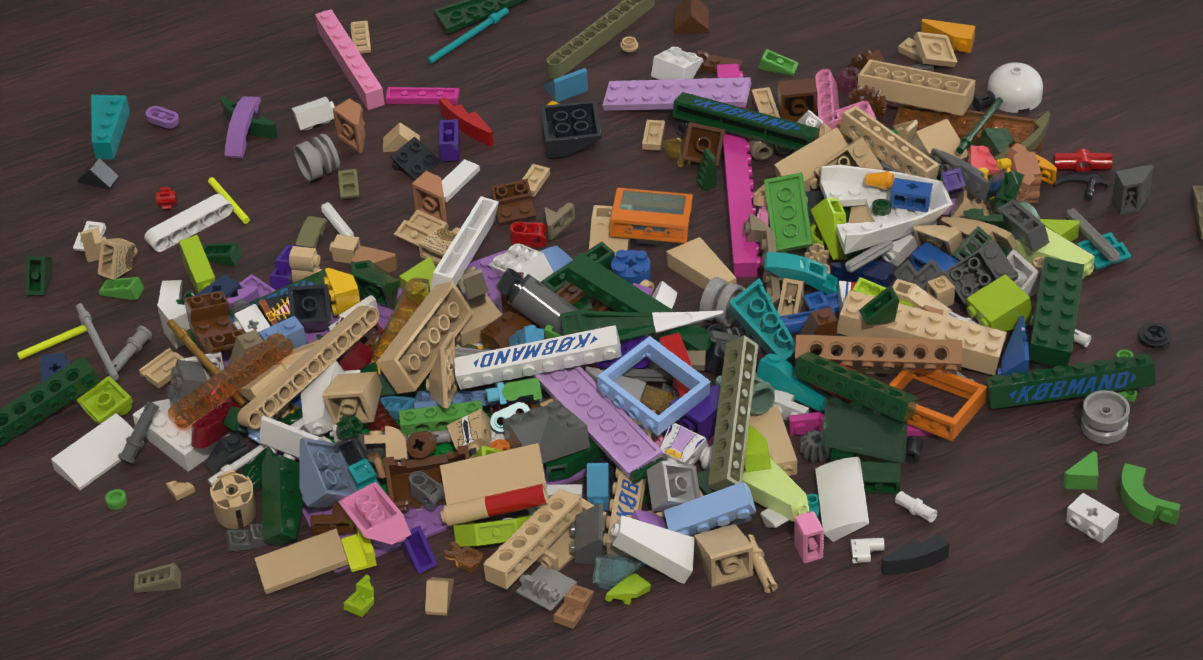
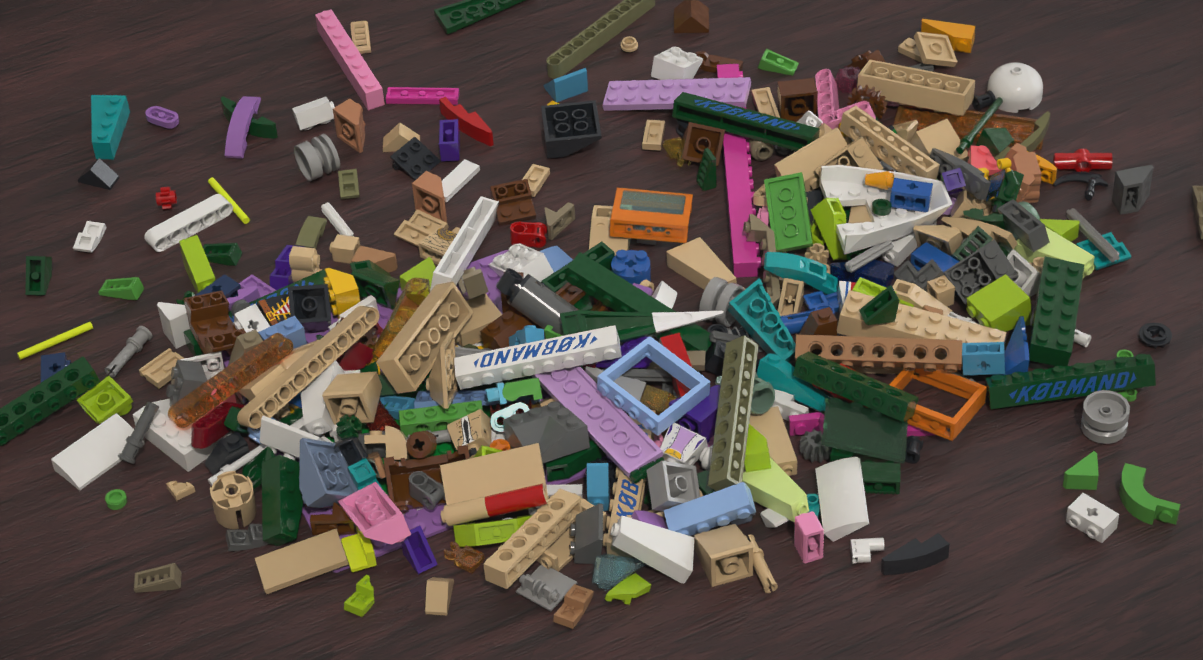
light grey bar [76,303,119,381] -> none
tan bracket [80,227,106,262] -> none
tan torso [98,238,137,280] -> none
white slope [158,280,182,313] -> none
pearl gold bar [167,319,248,408] -> none
teal bar [427,7,509,64] -> none
white pin [895,491,938,523] -> none
none -> dark azure brick [962,342,1005,376]

